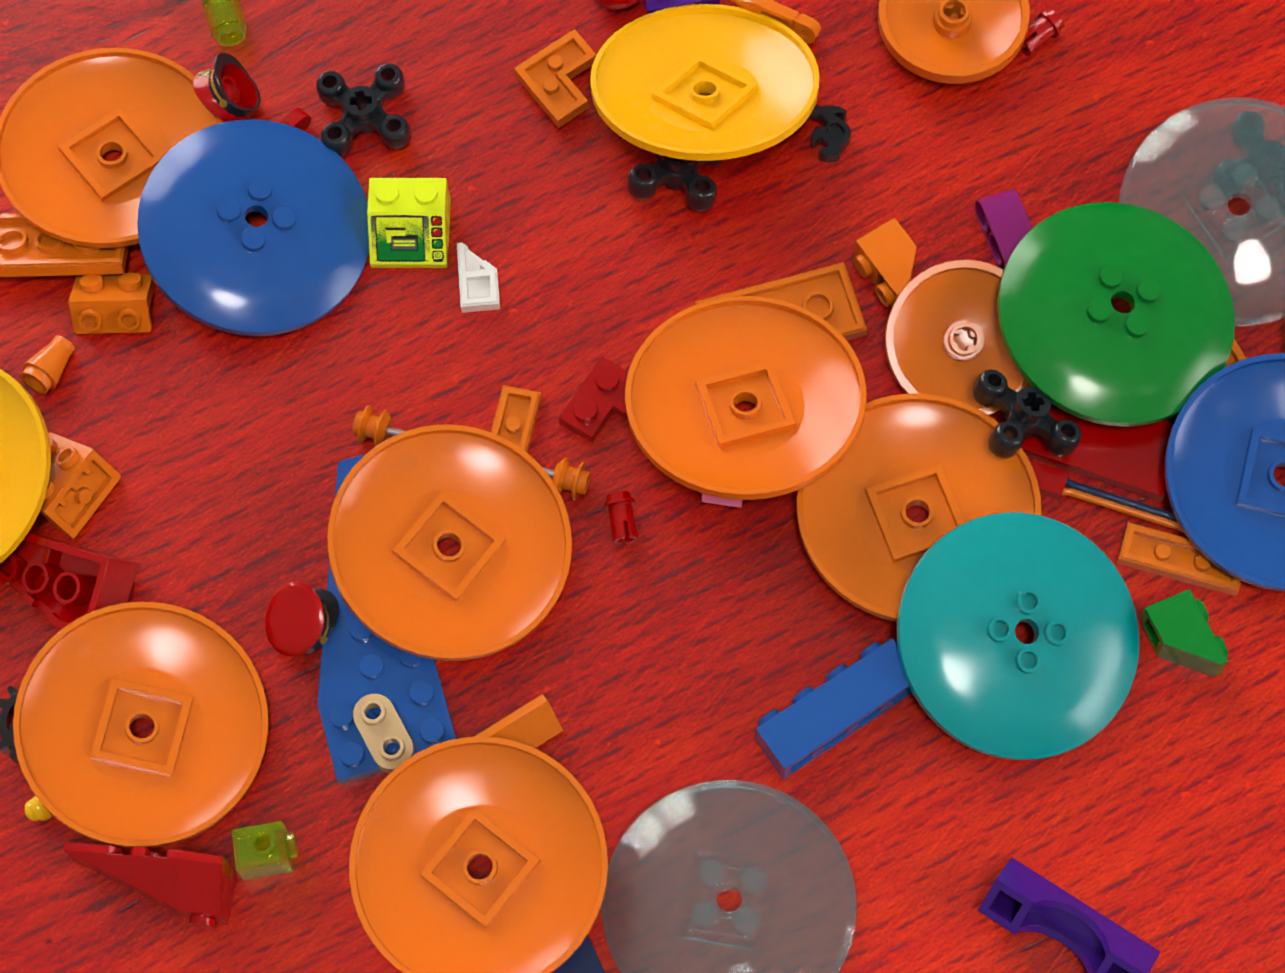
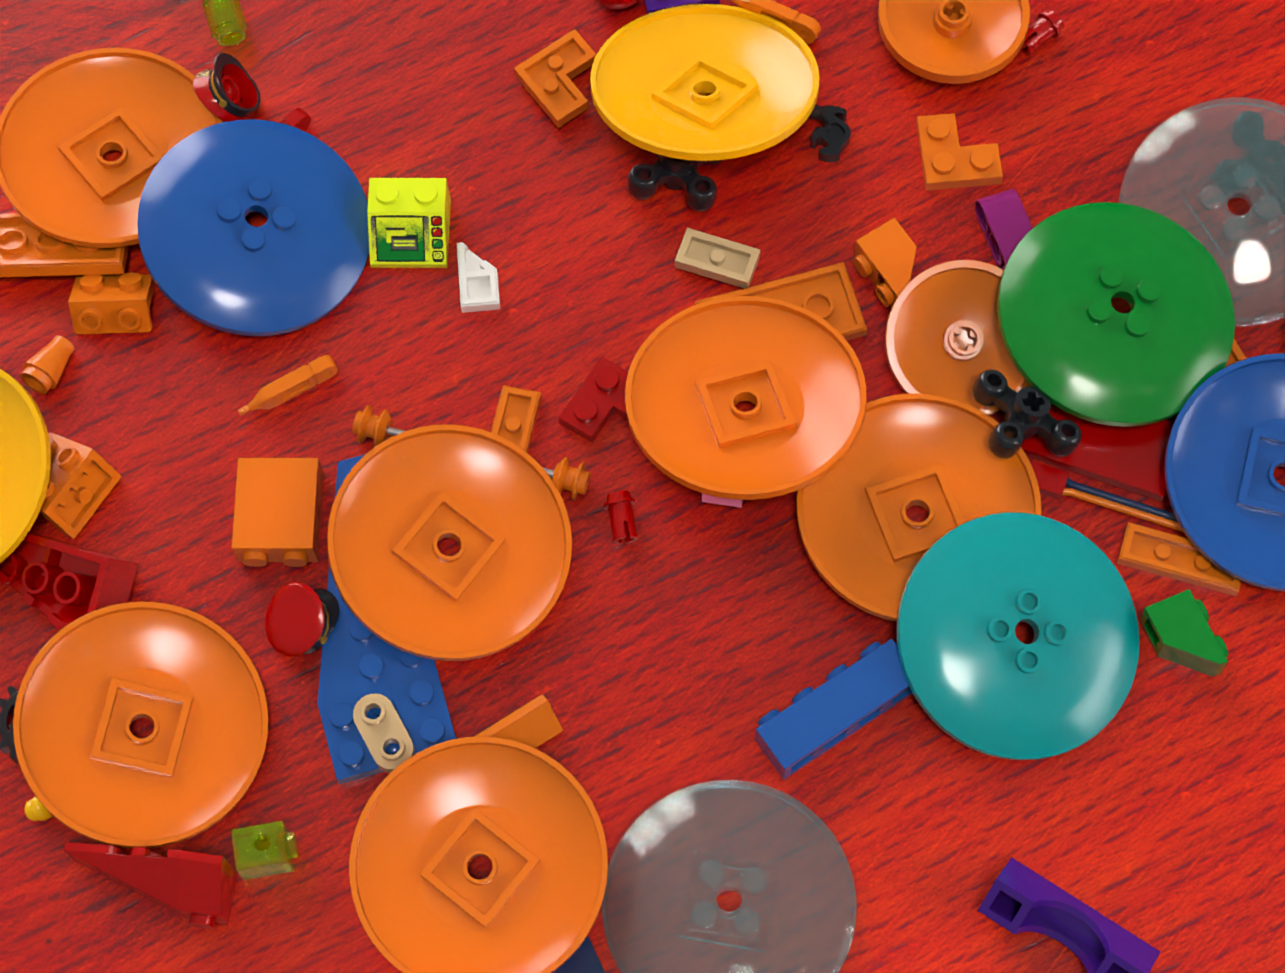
black gear [316,64,411,156] -> none
none -> orange brick [232,458,324,567]
none -> orange piece [238,355,338,416]
none -> tan plate [675,228,761,288]
none -> orange plate [916,113,1003,191]

